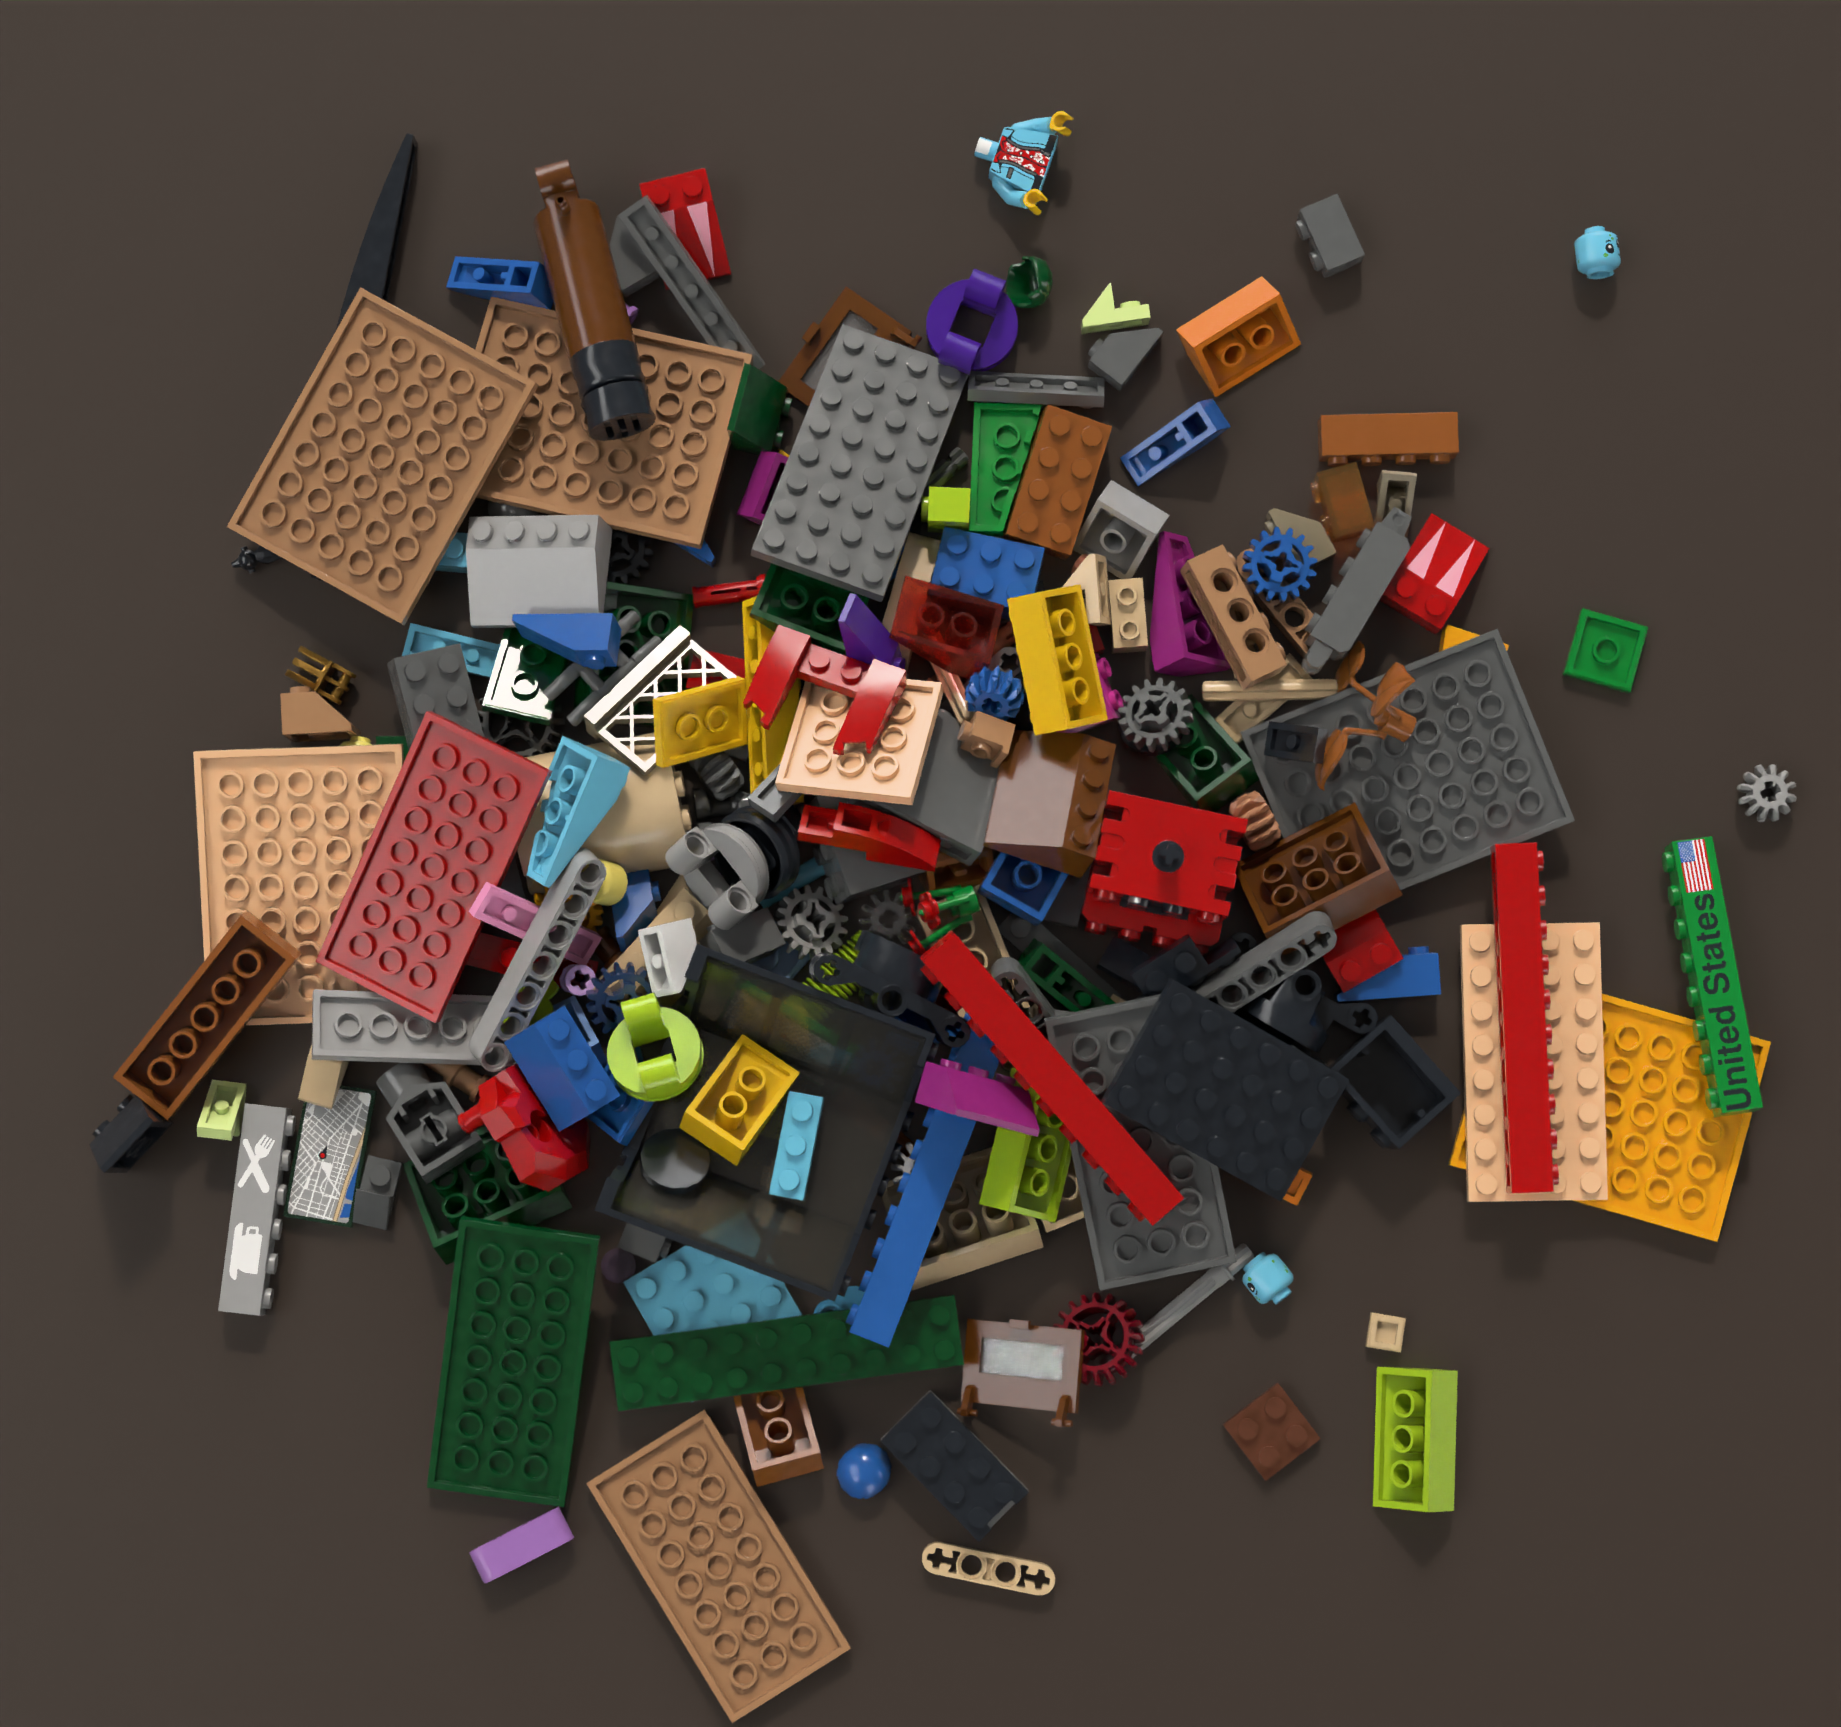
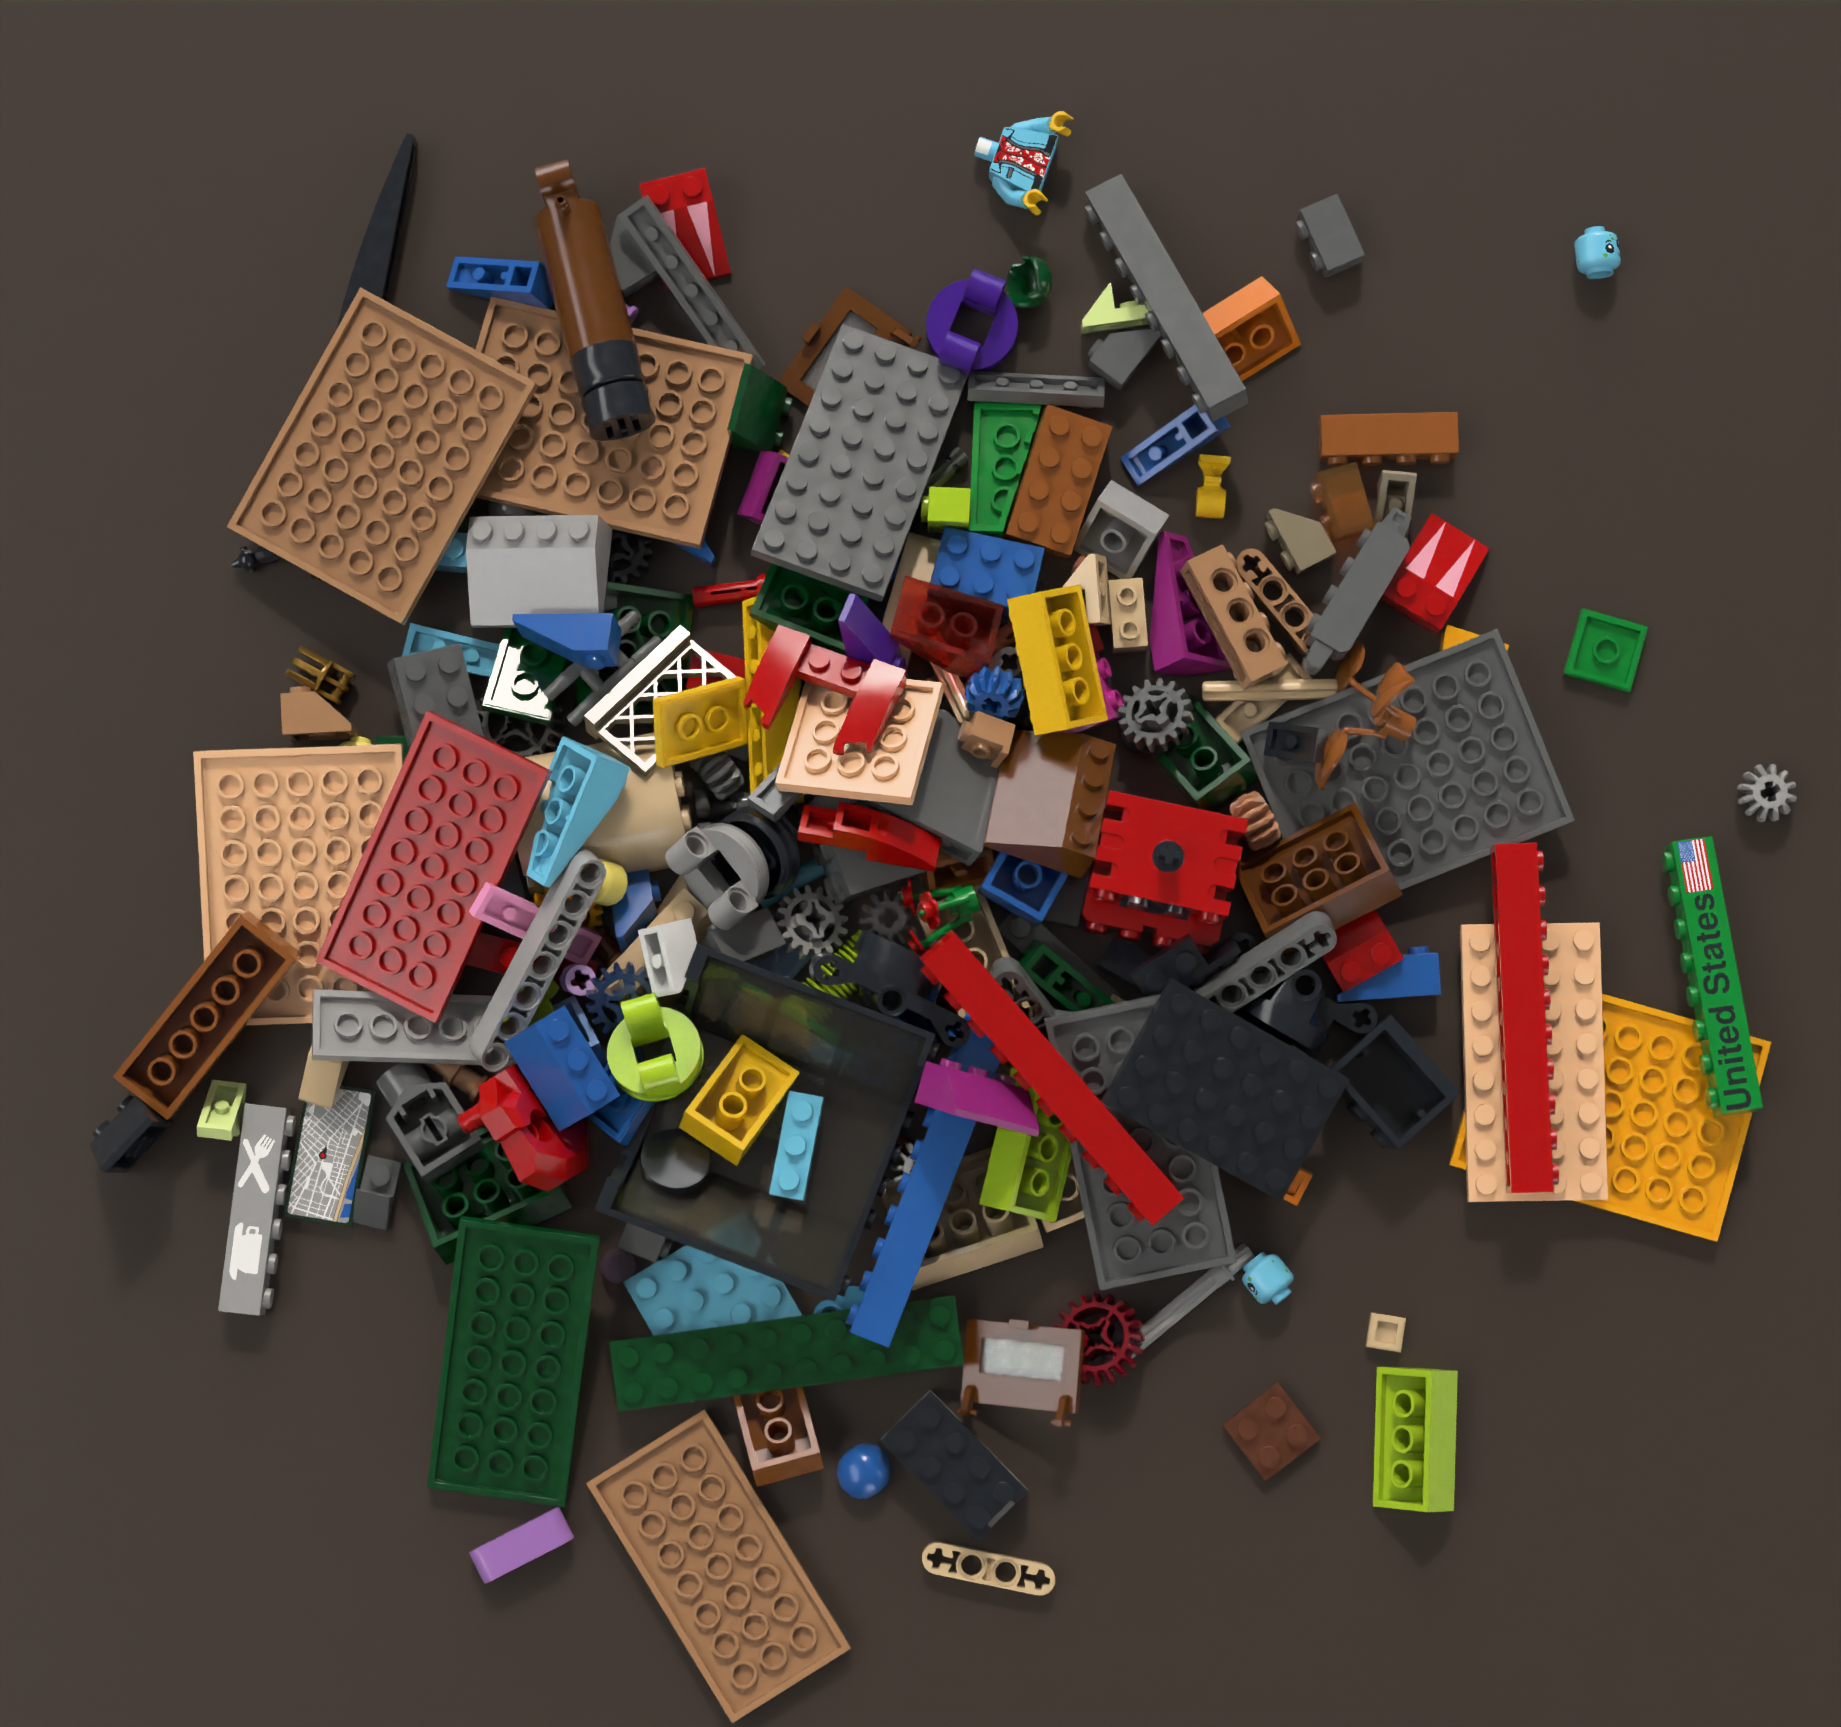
blue gear [1241,527,1318,603] -> none
none -> dark grey brick [1084,174,1249,422]
none -> yellow leg [1196,454,1231,519]

